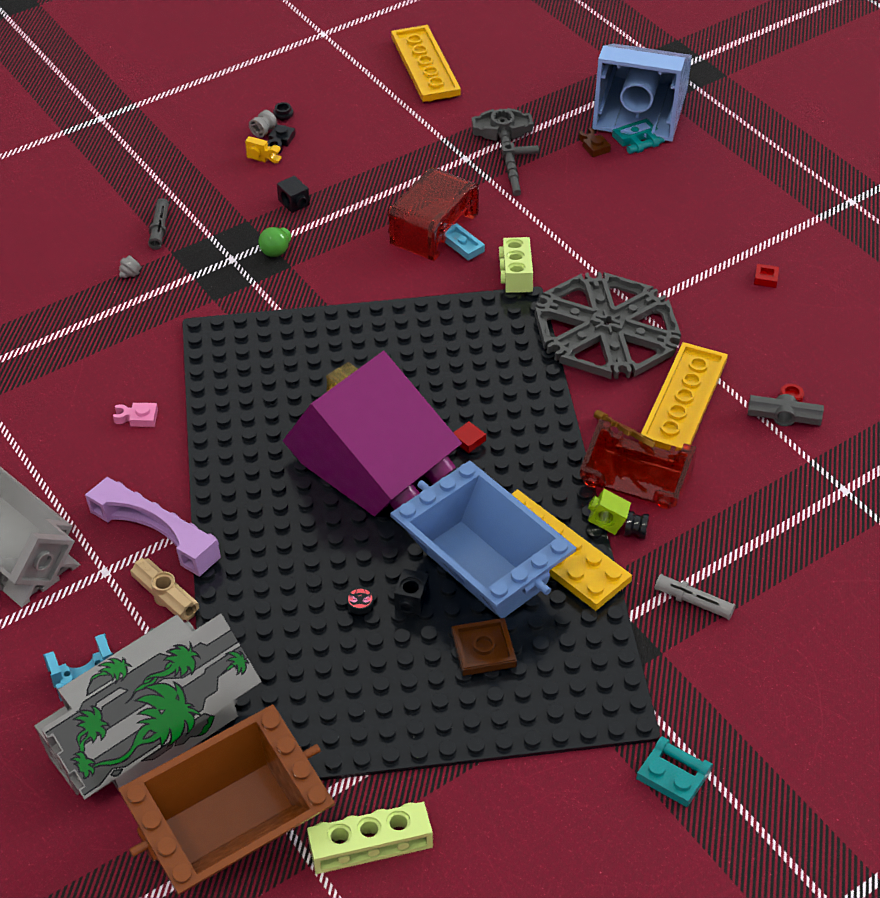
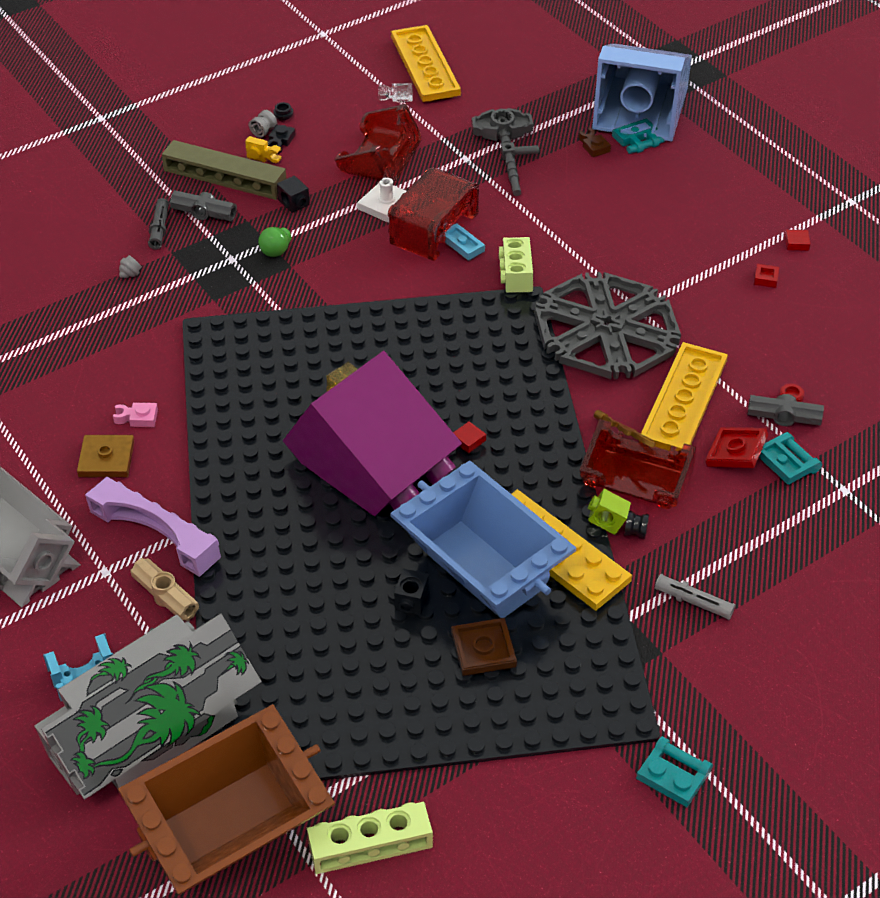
tile [347,588,374,615] -> none
none -> pearl gold plate [77,435,134,477]
none -> olive brick [162,140,287,200]
none -> dark grey piece [170,190,237,222]
none -> clear red windscreen [334,104,421,181]
none -> white tile [357,178,416,224]
none -> clear plate [378,83,413,102]
none -> red plate [705,427,768,468]
none -> teal plate [759,432,823,485]
none -> red tile [785,229,810,251]

